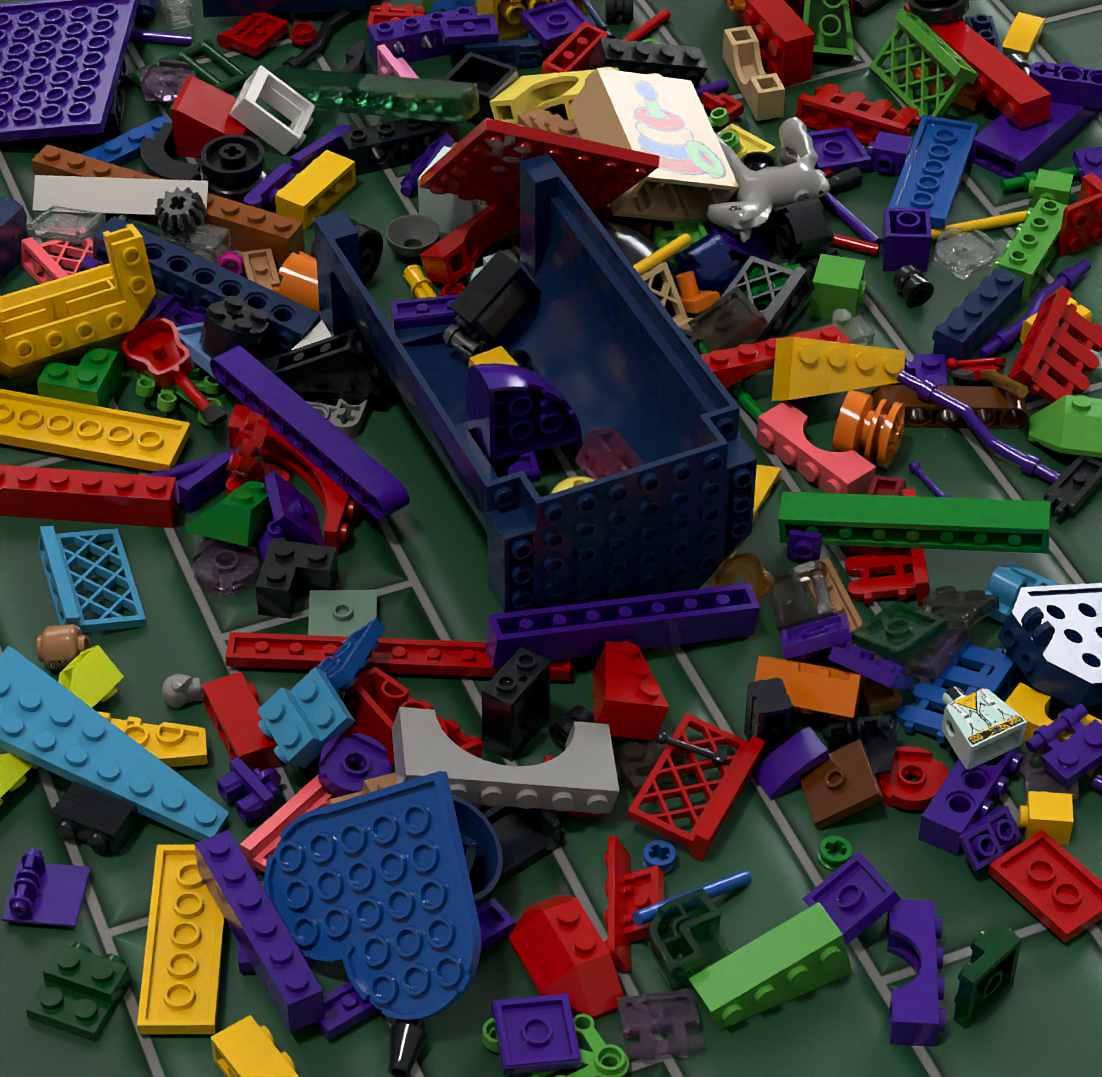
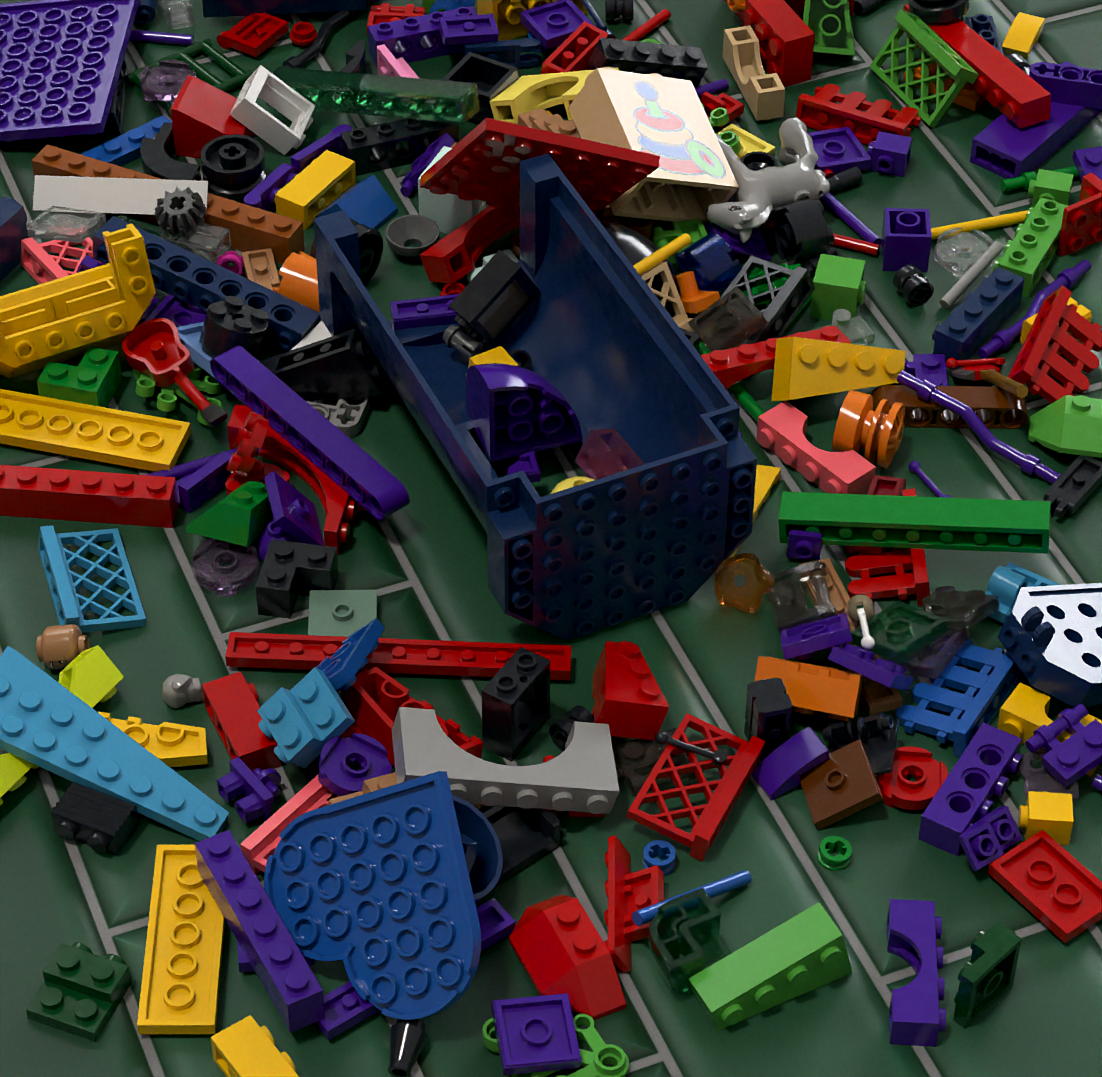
dark purple hinge [2,848,91,927] -> none
yellow axle [403,264,437,299] -> none
dark purple brick [484,583,760,668] -> none
clear purple plate [617,989,704,1061] -> none
dark purple plate [803,852,901,945] -> none
blue plate [888,115,979,229] -> none
light aqua torso [941,686,1027,770] -> none
none -> blue slope [315,174,398,230]
none -> hinge [846,595,875,650]
none -> light grey bar [939,241,1004,309]

